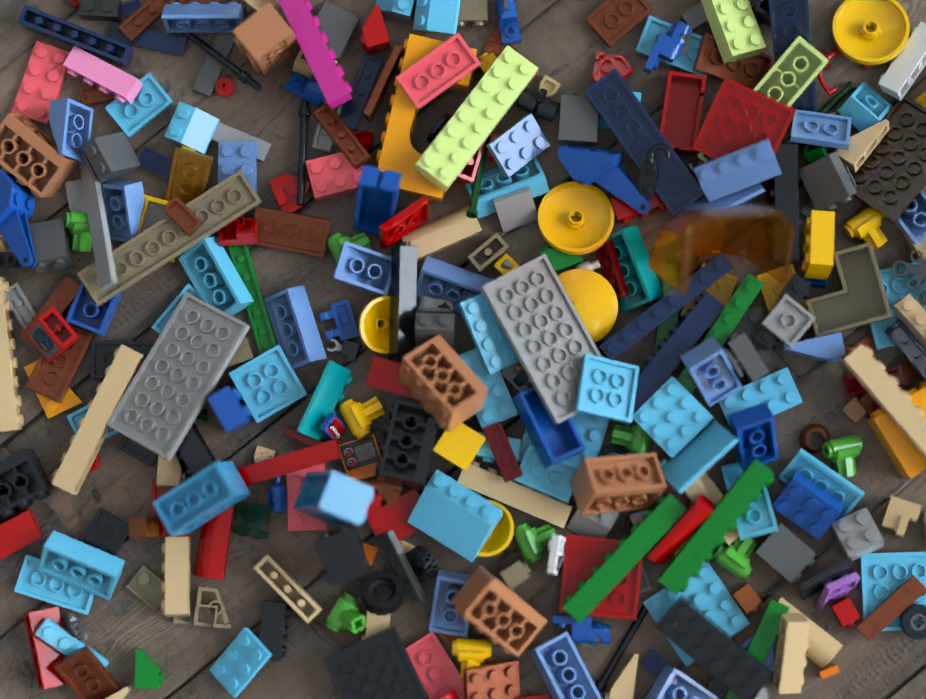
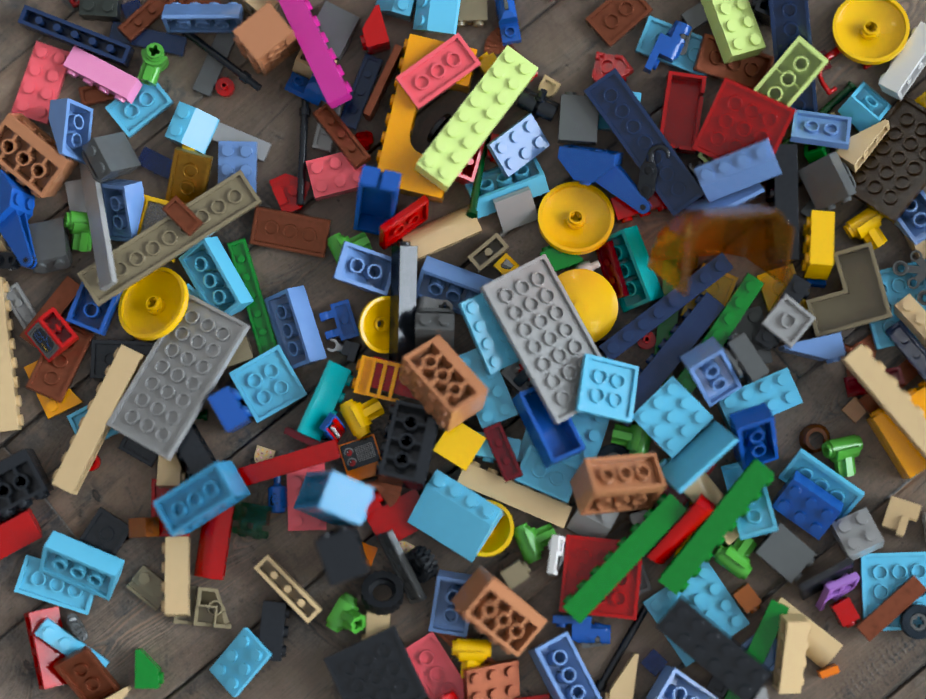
red slope [218,216,258,246] -> none
none -> yellow dish [118,267,189,341]
none -> bright green piece [137,43,169,86]
none -> light orange plate [351,355,401,402]
none -> red tile [637,332,656,350]

